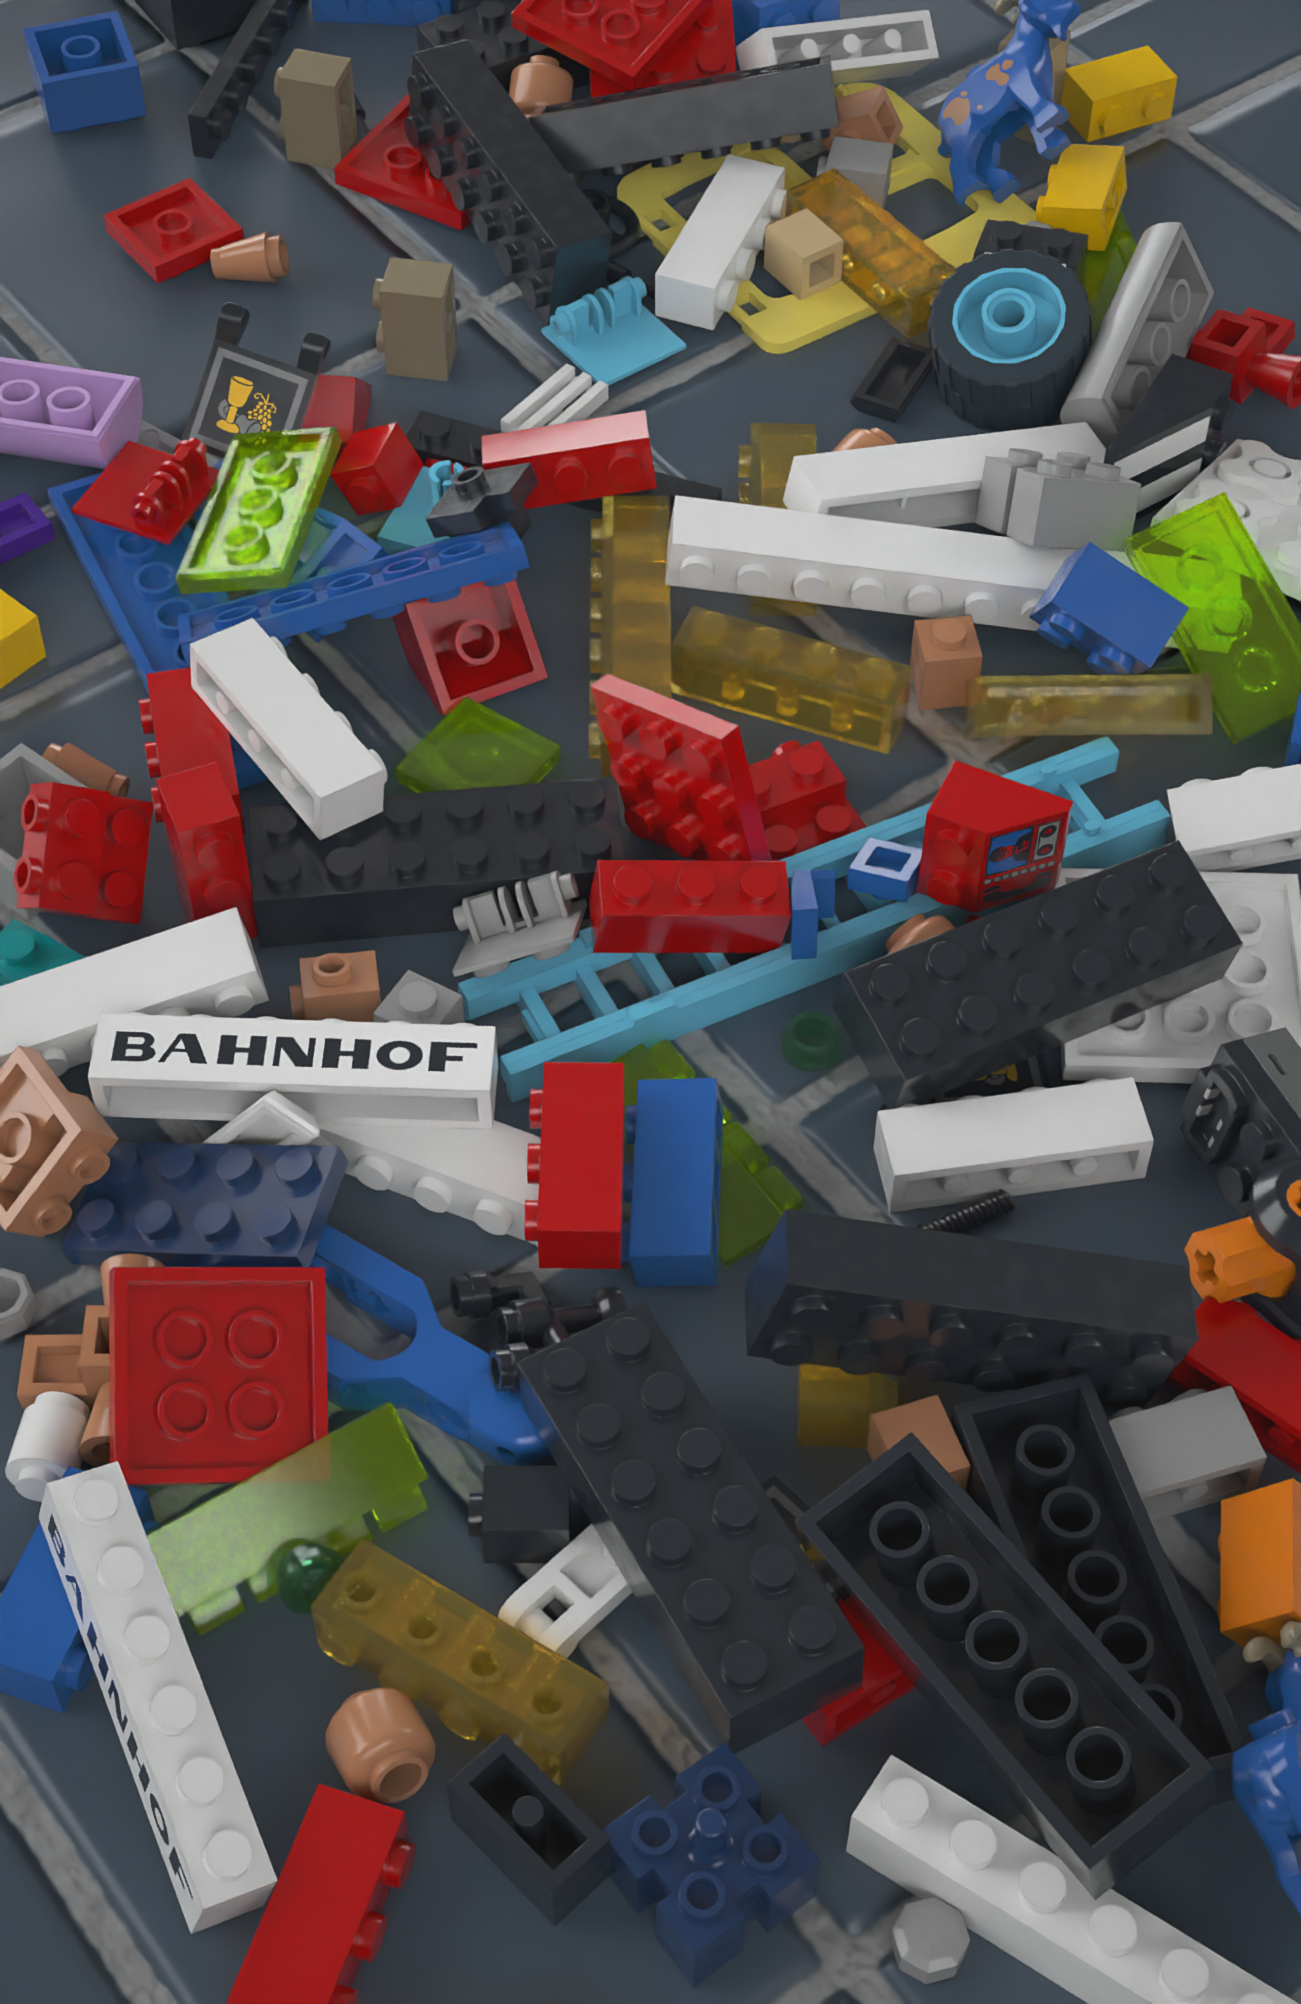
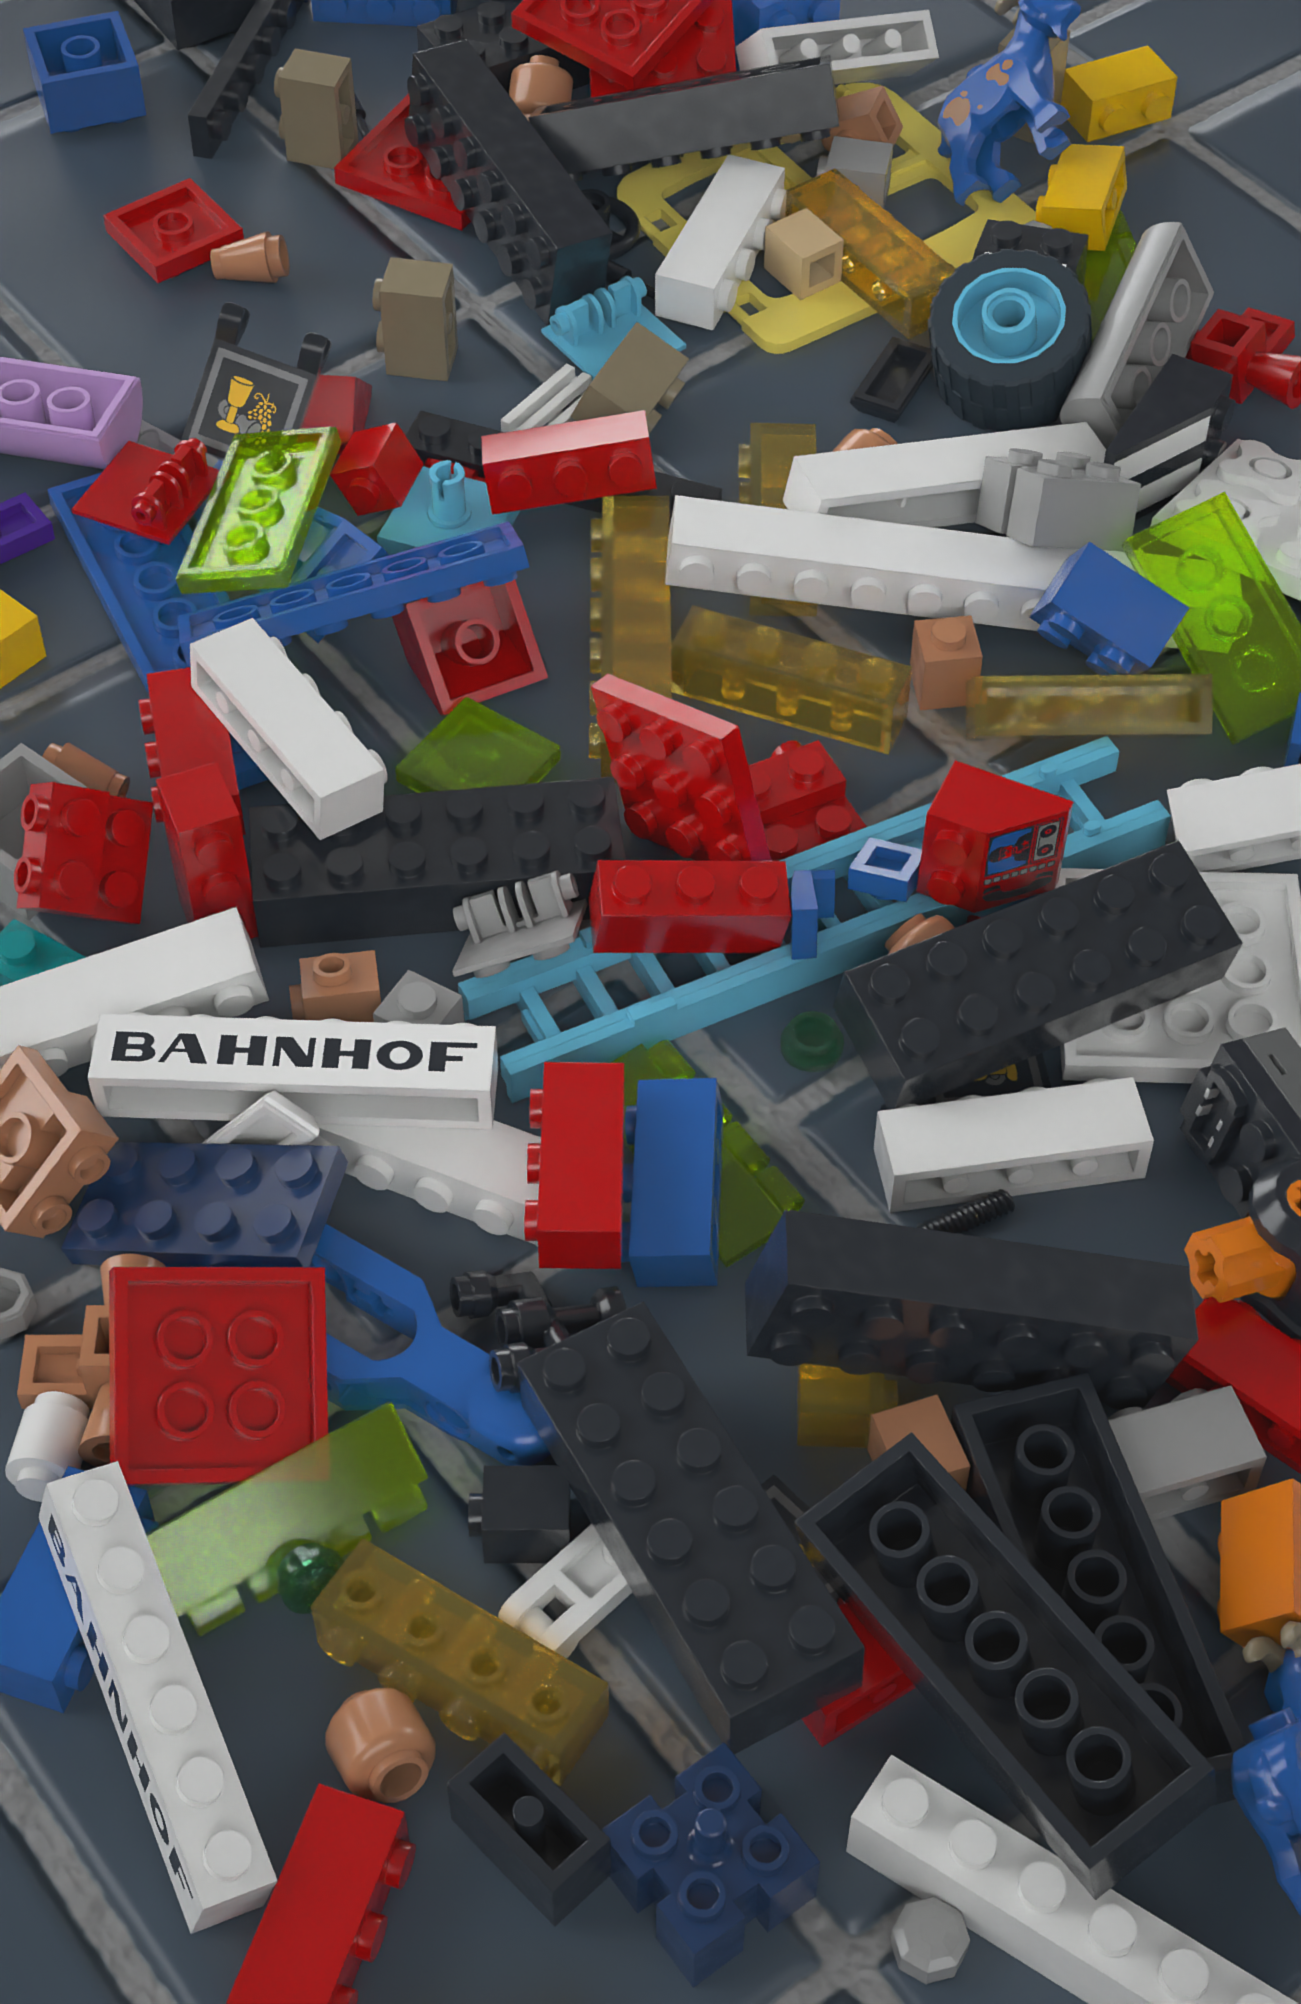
black brick [426,462,539,540] -> none
none -> dark tan brick [570,322,689,435]

